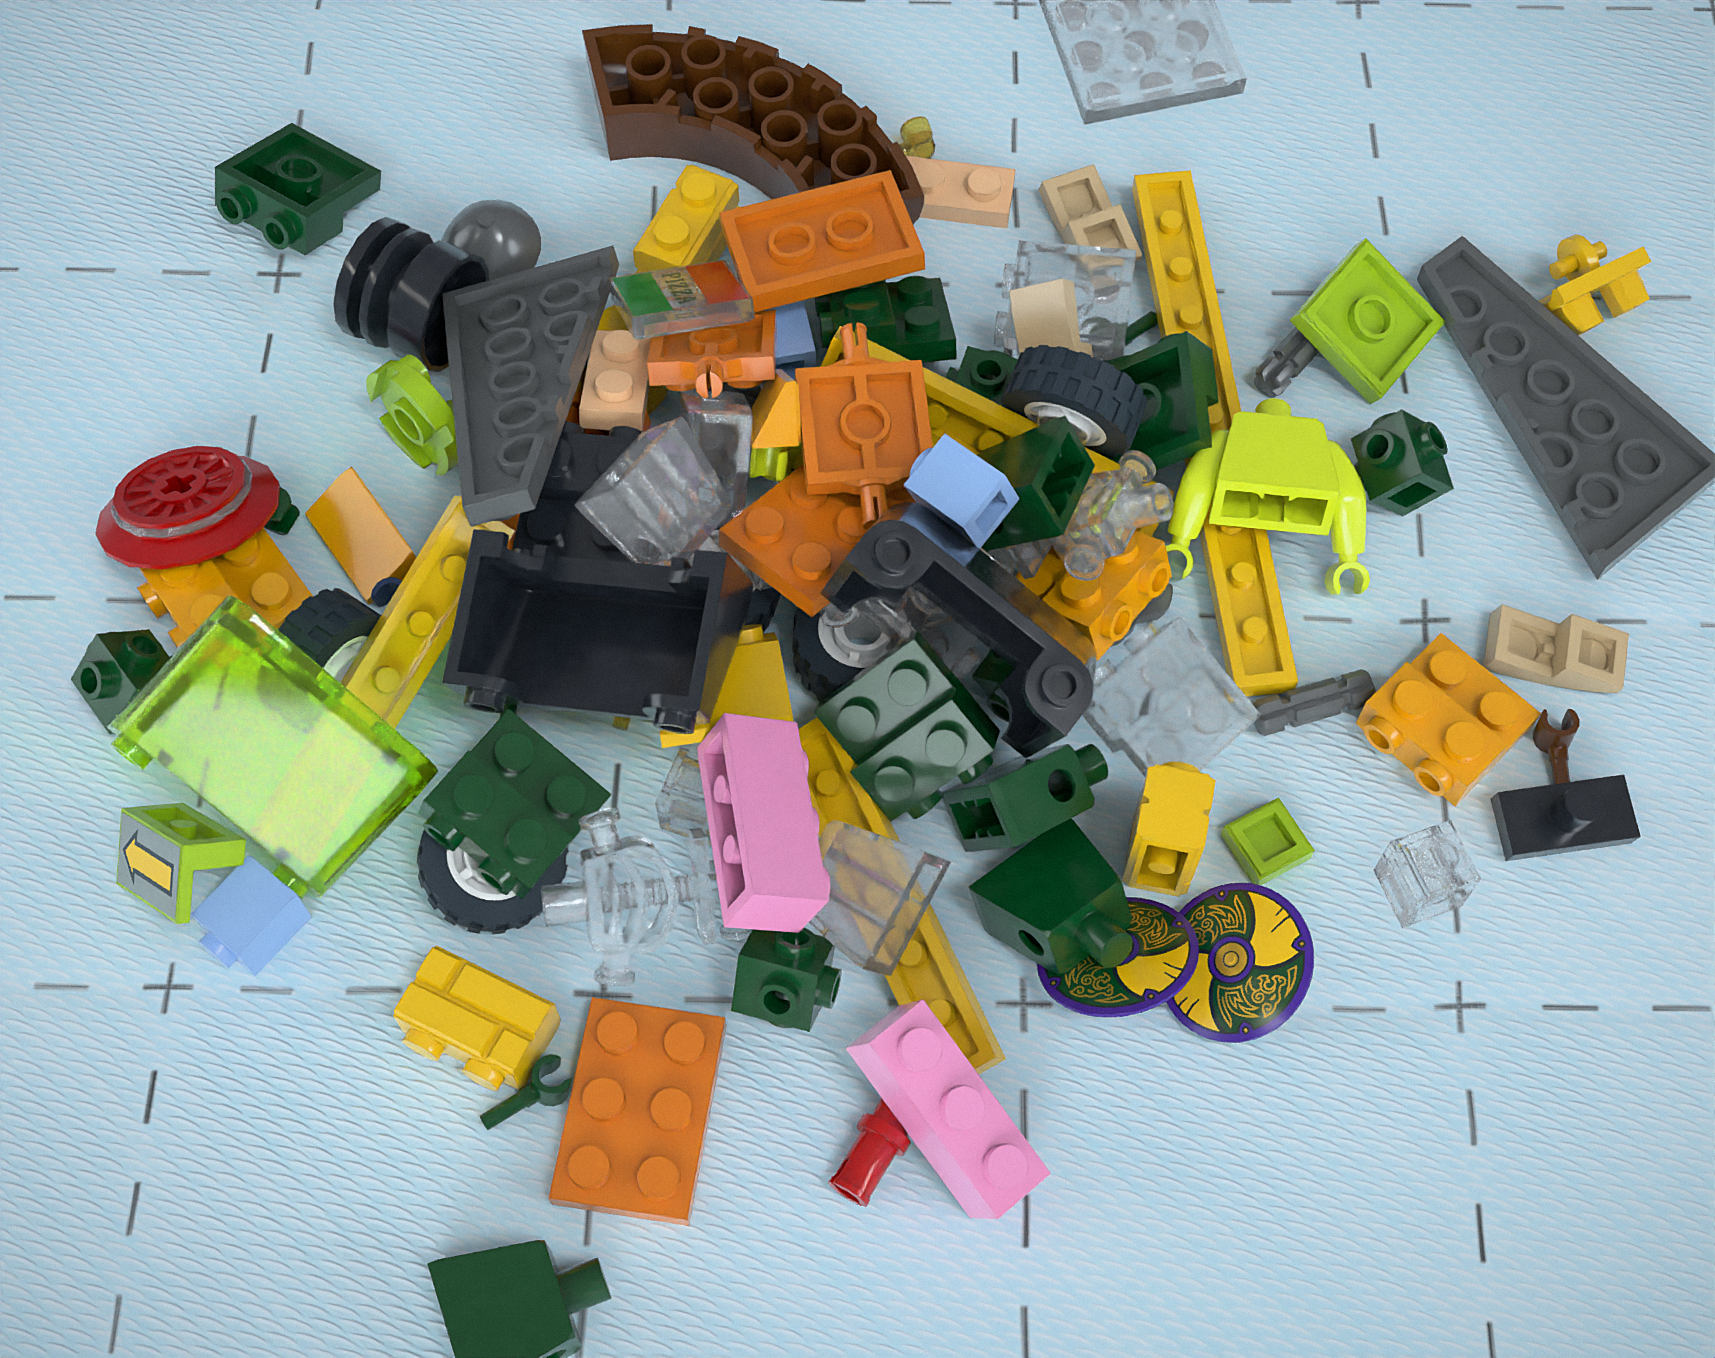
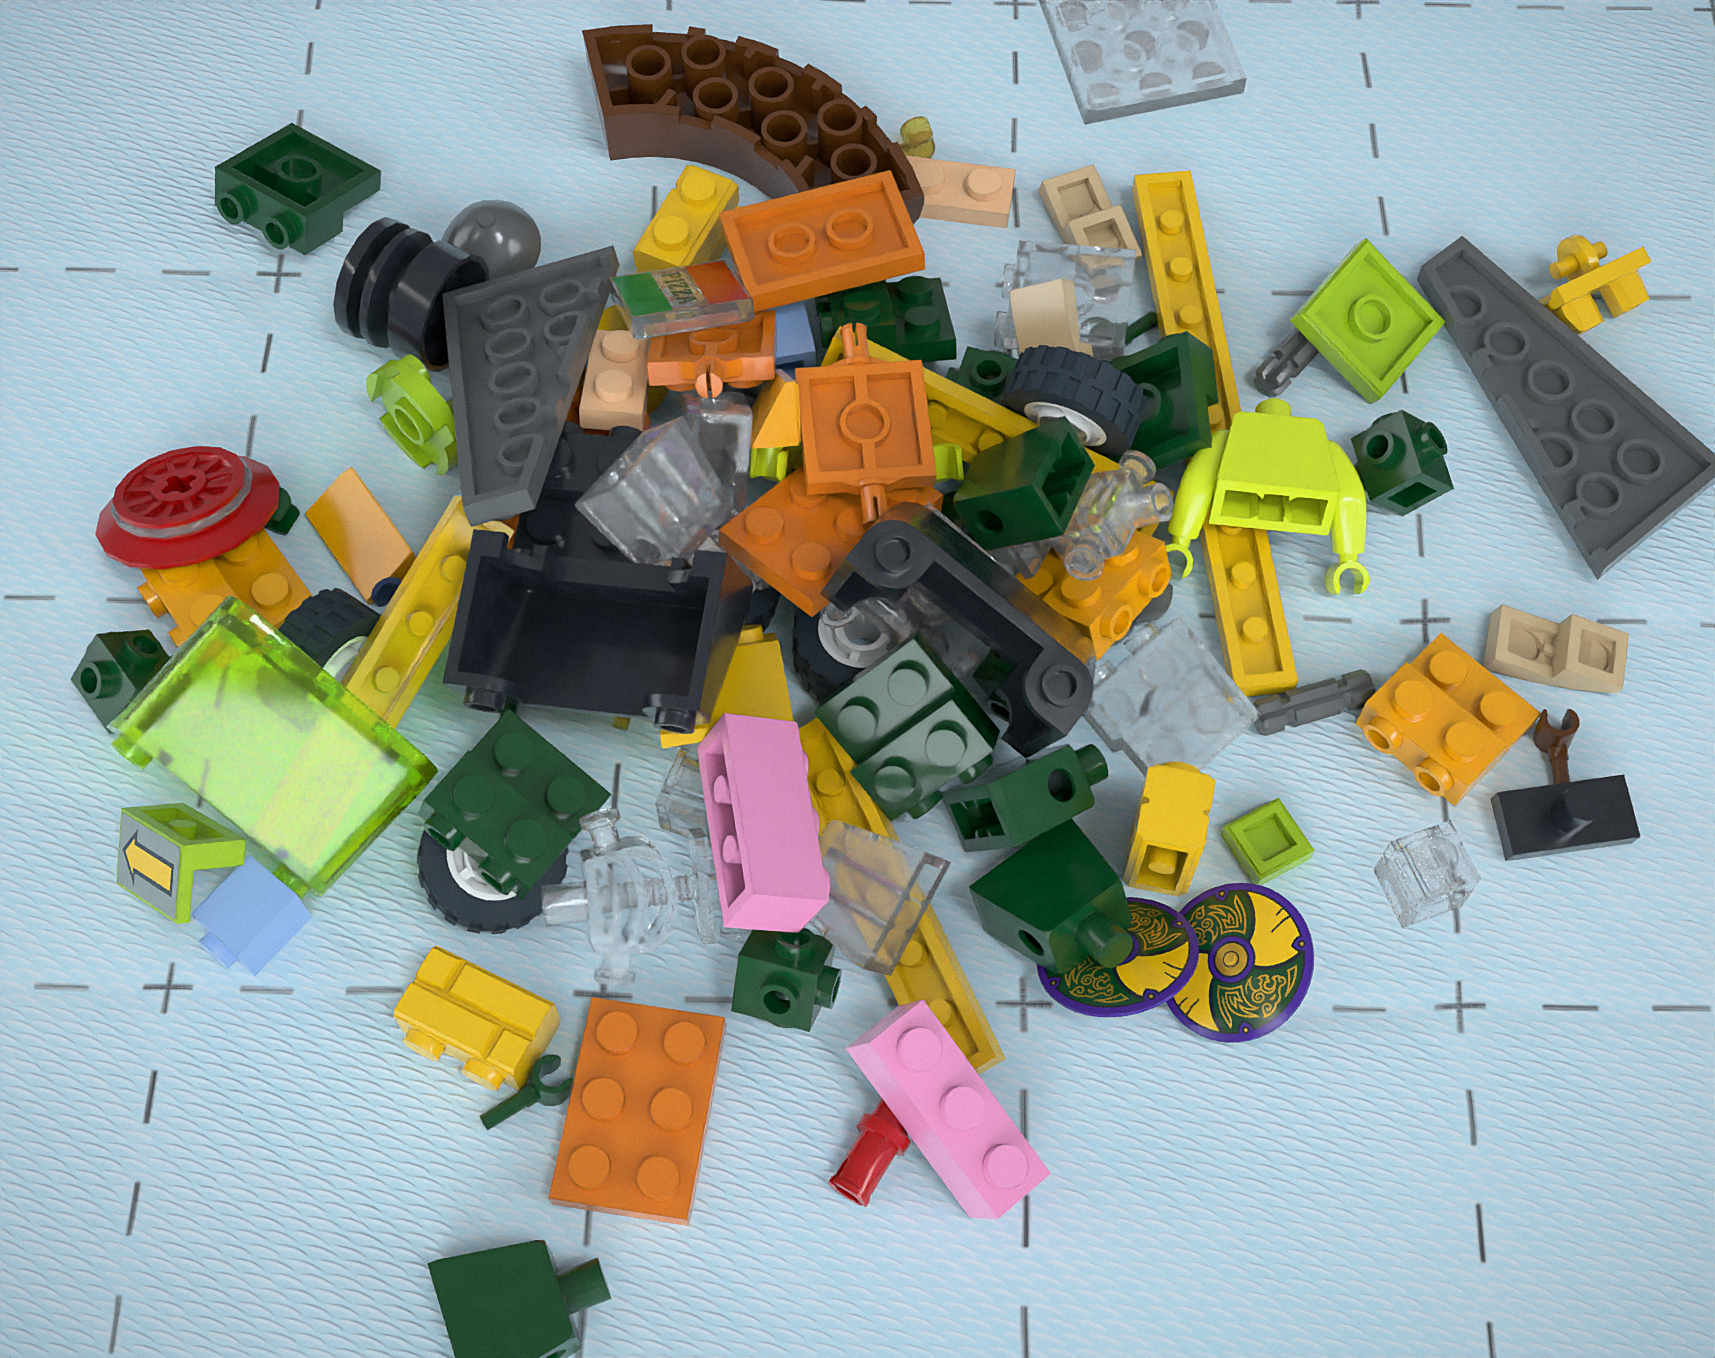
light blue brick [904,434,1019,549] -> none

